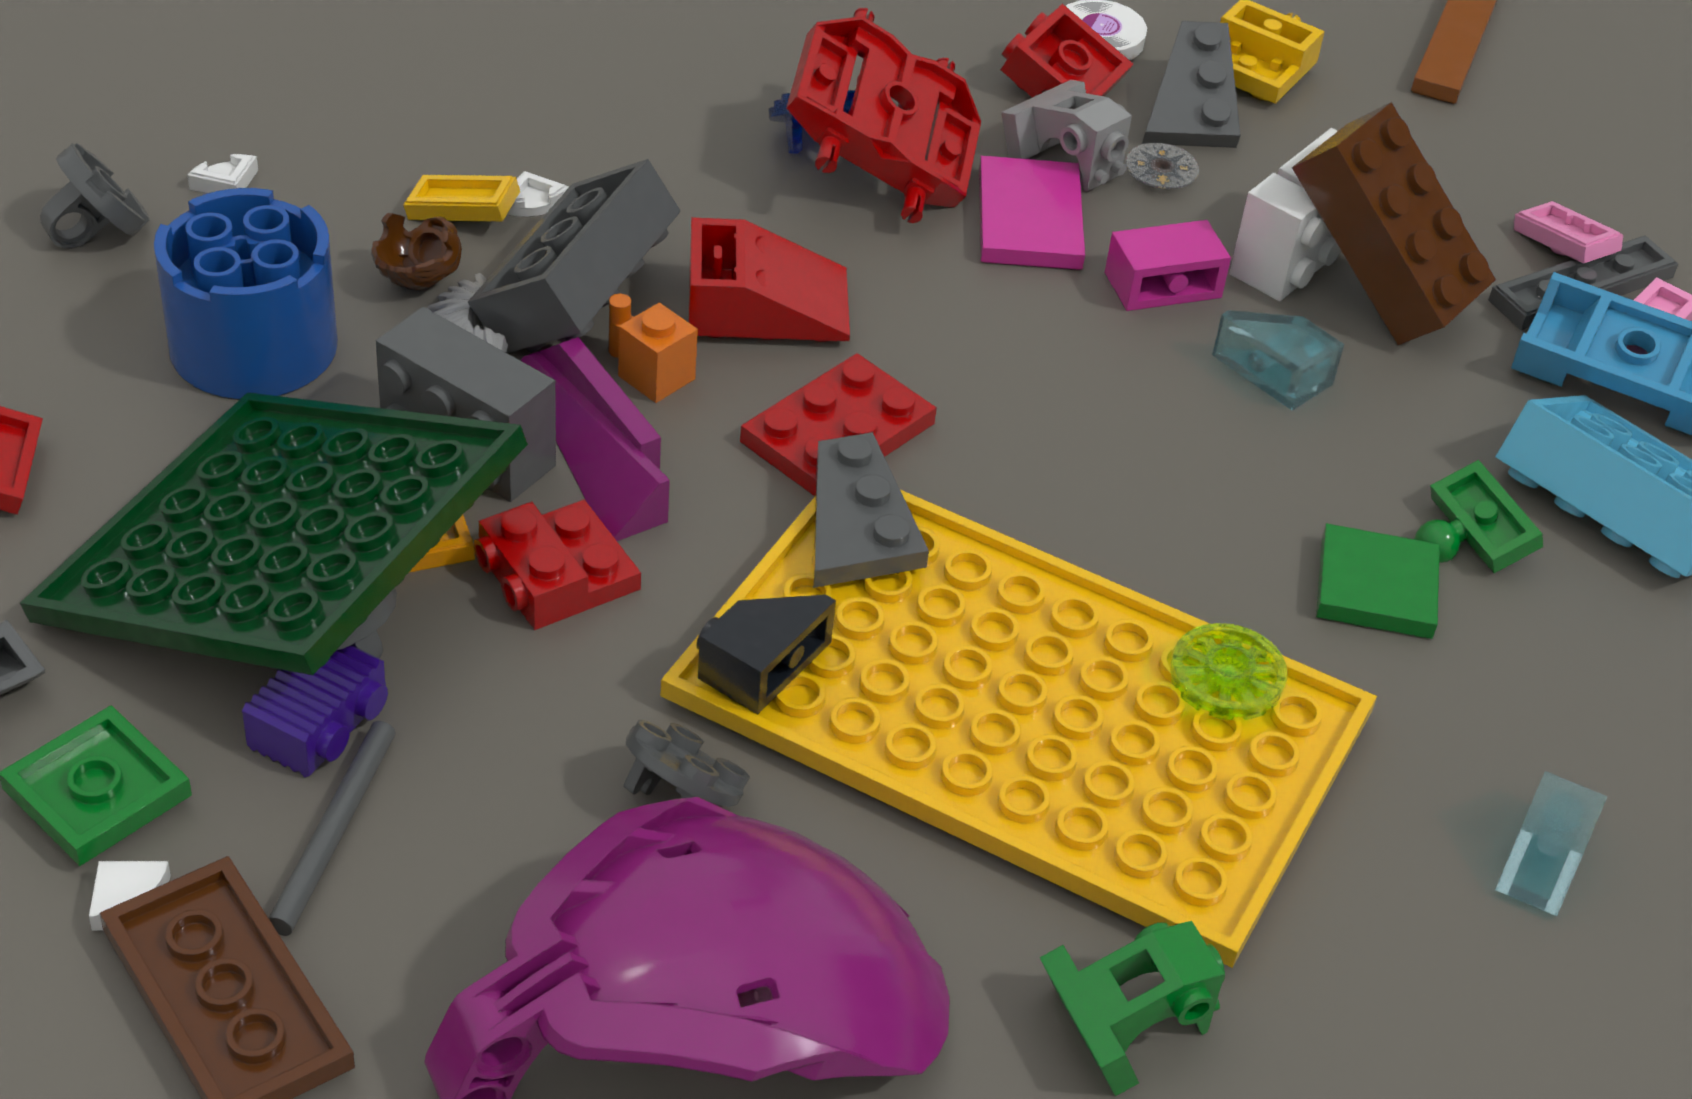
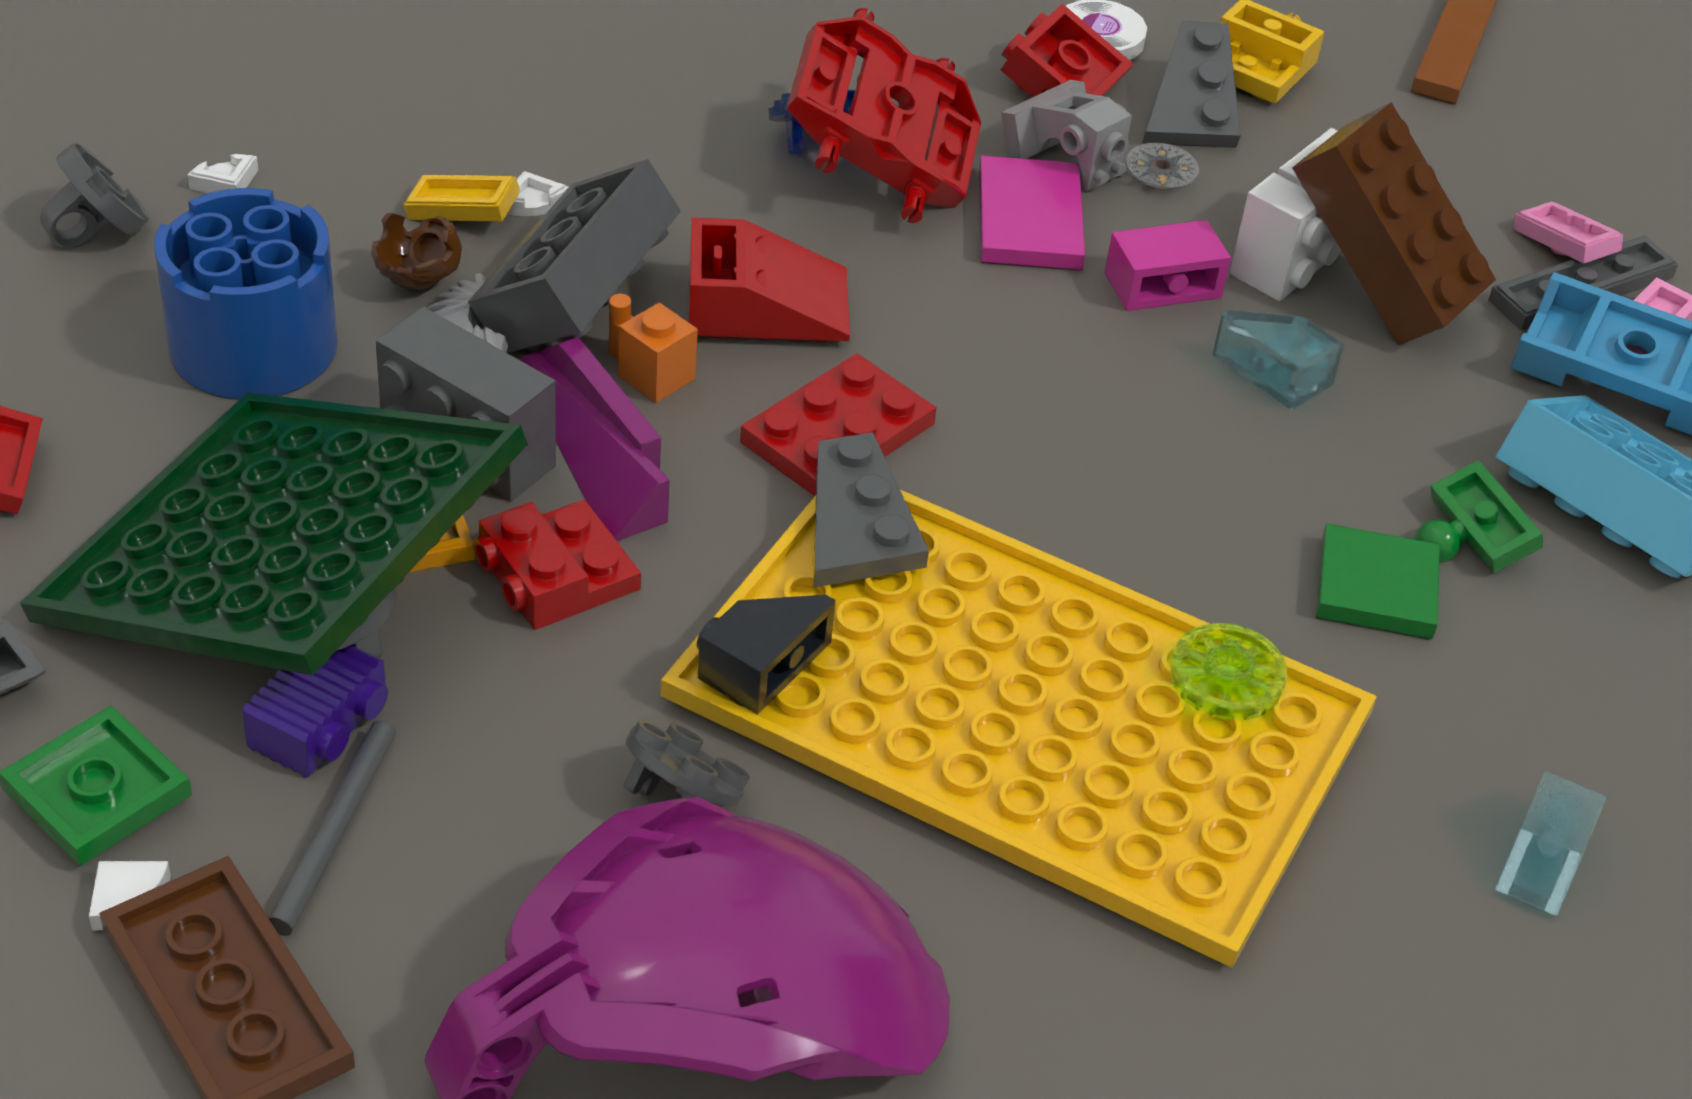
green tile [1039,921,1225,1097] -> none

